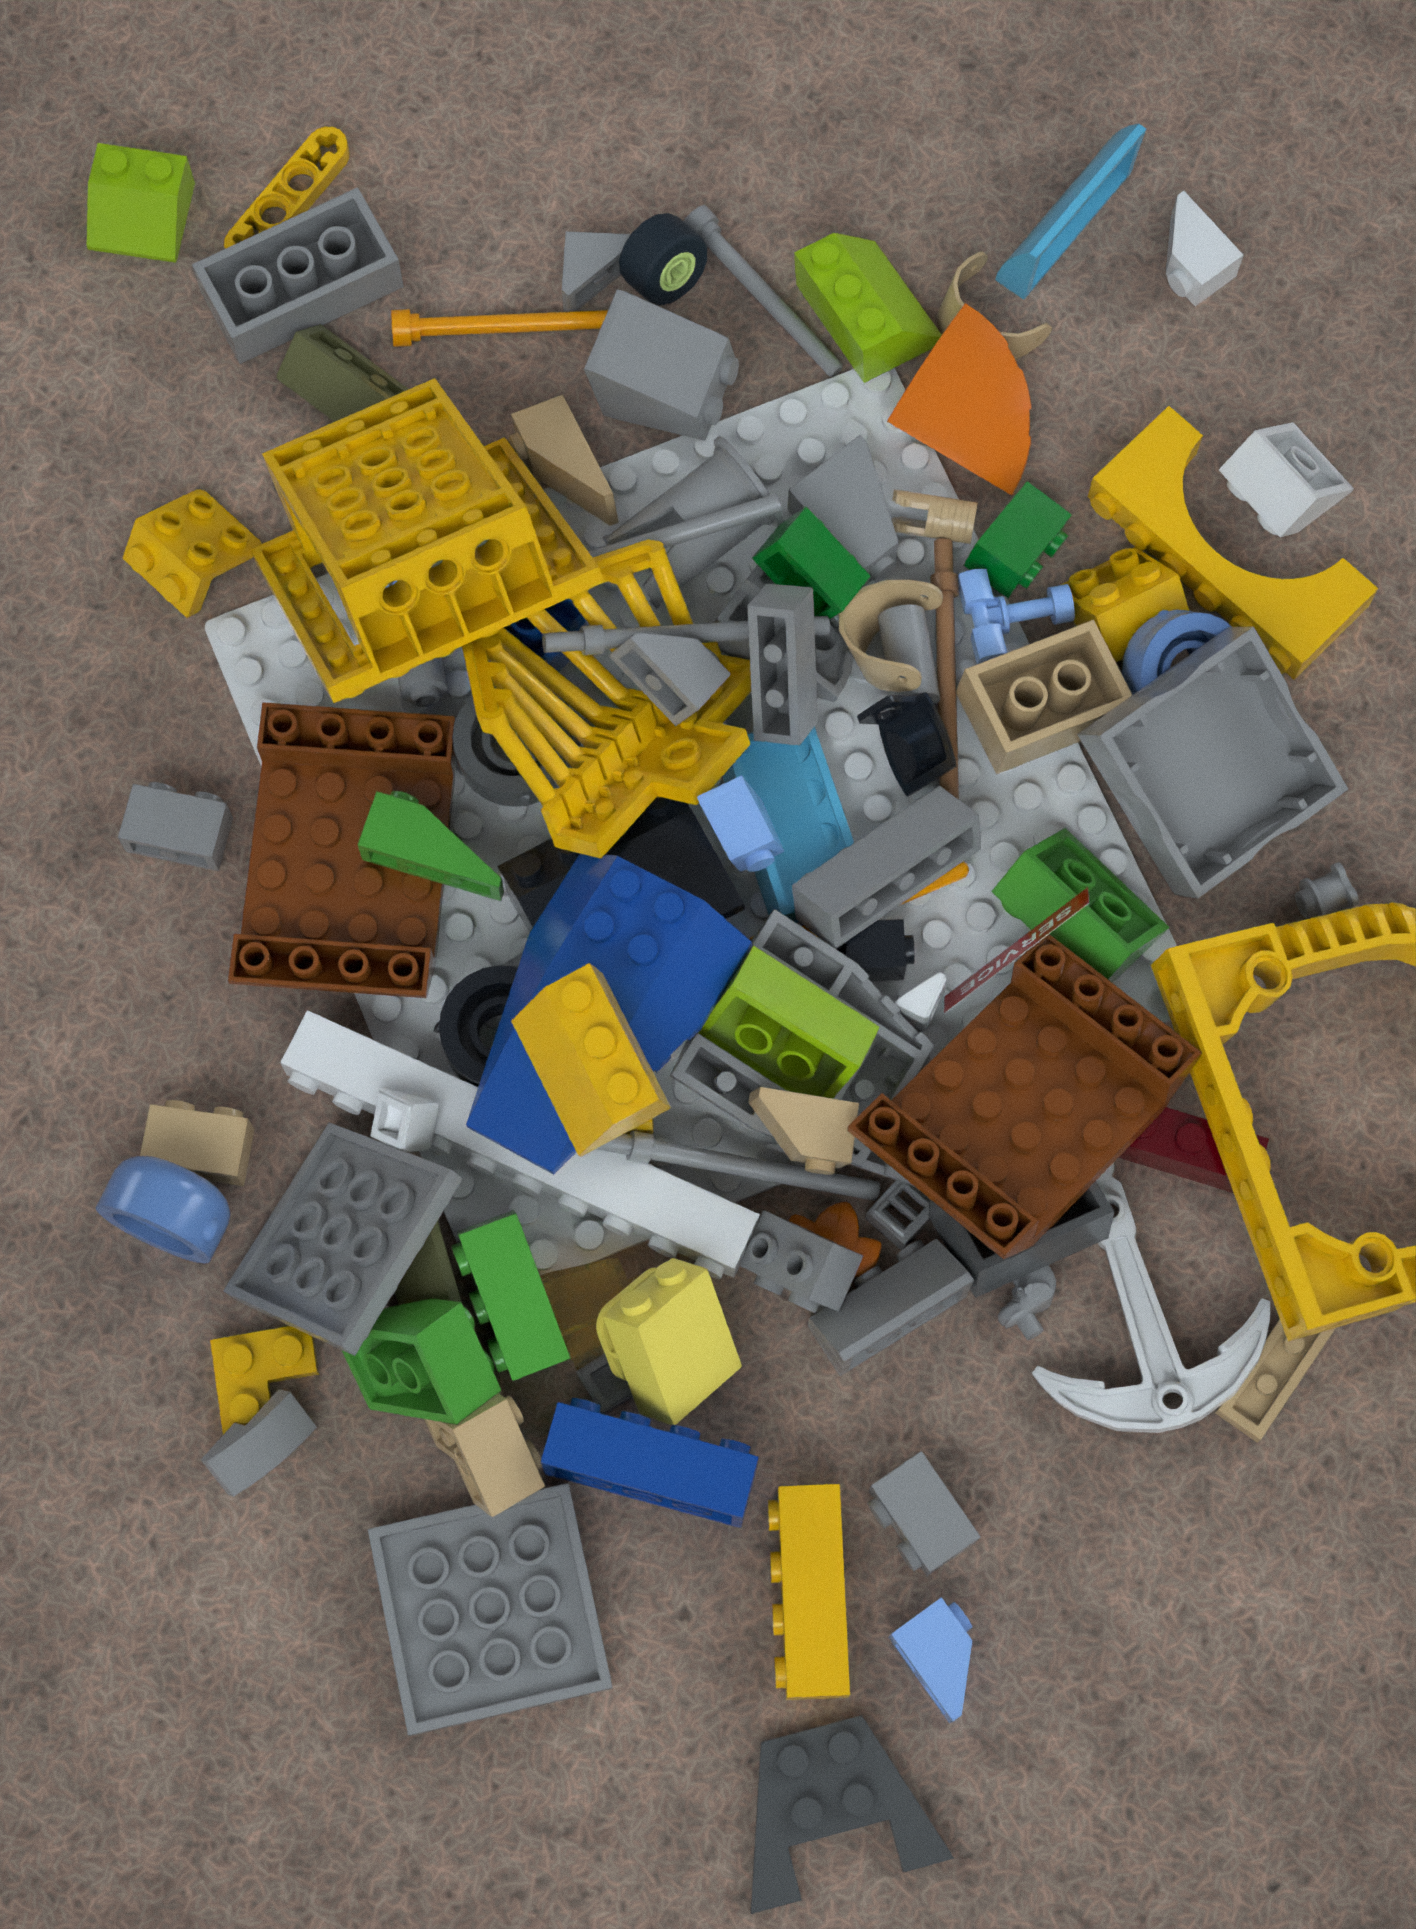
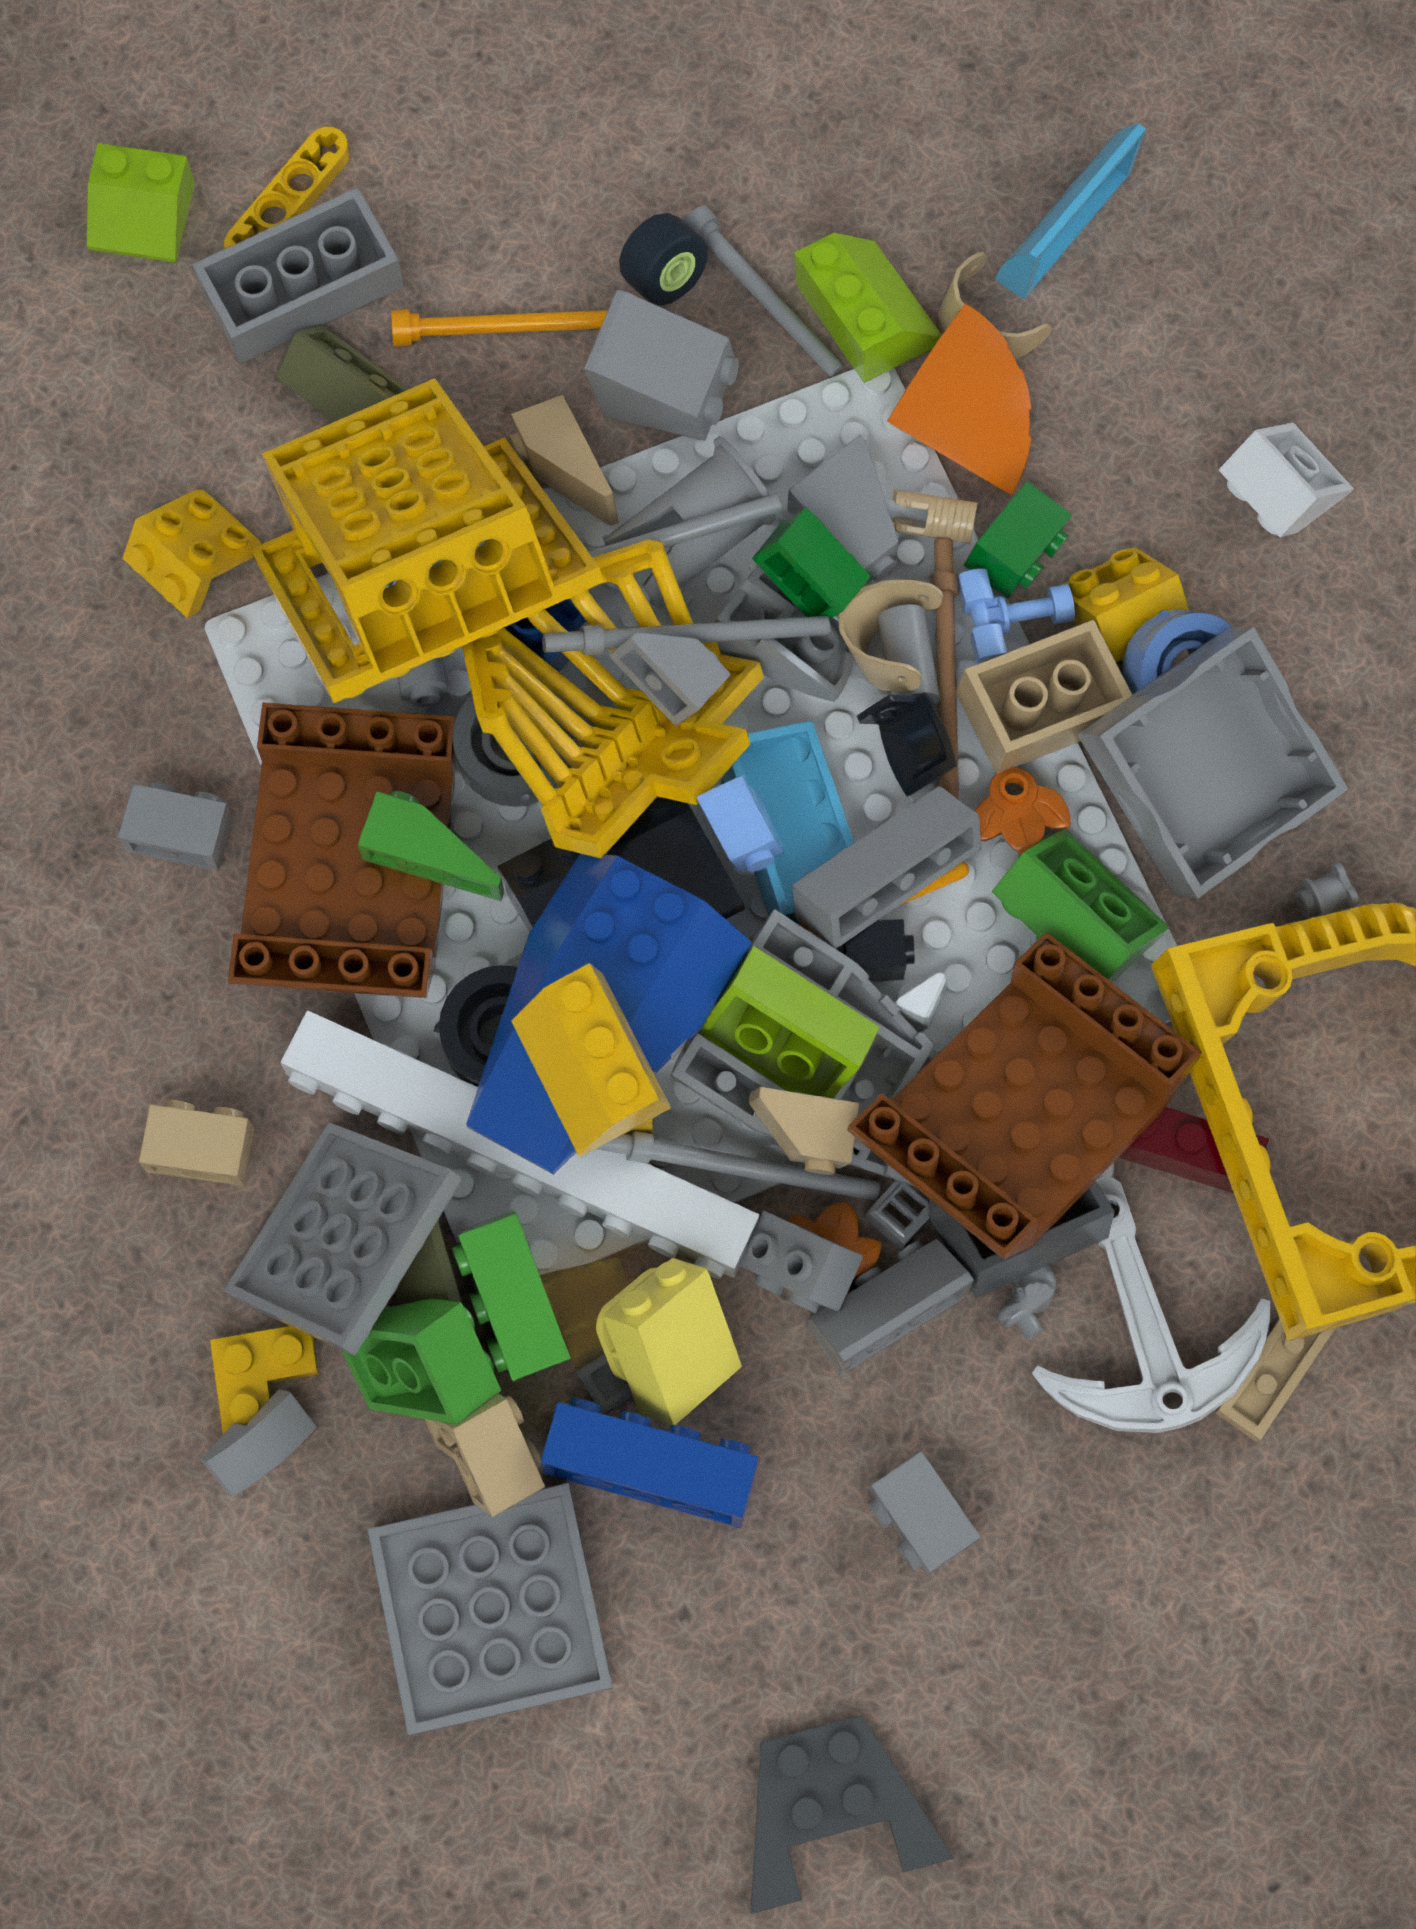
medium blue piece [95,1156,231,1264] -> none
white slope [370,1088,439,1152] -> none
light grey slope [562,231,631,312] -> none
light grey brick [747,584,818,746] -> none
yellow brick [768,1484,850,1700] -> none
light blue slope [888,1597,973,1724] -> none
sticker [944,887,1089,1014] -> none
yellow arch [1087,406,1378,680] -> none
white slope [1166,191,1243,306] -> none
none -> orange plate [975,767,1071,855]

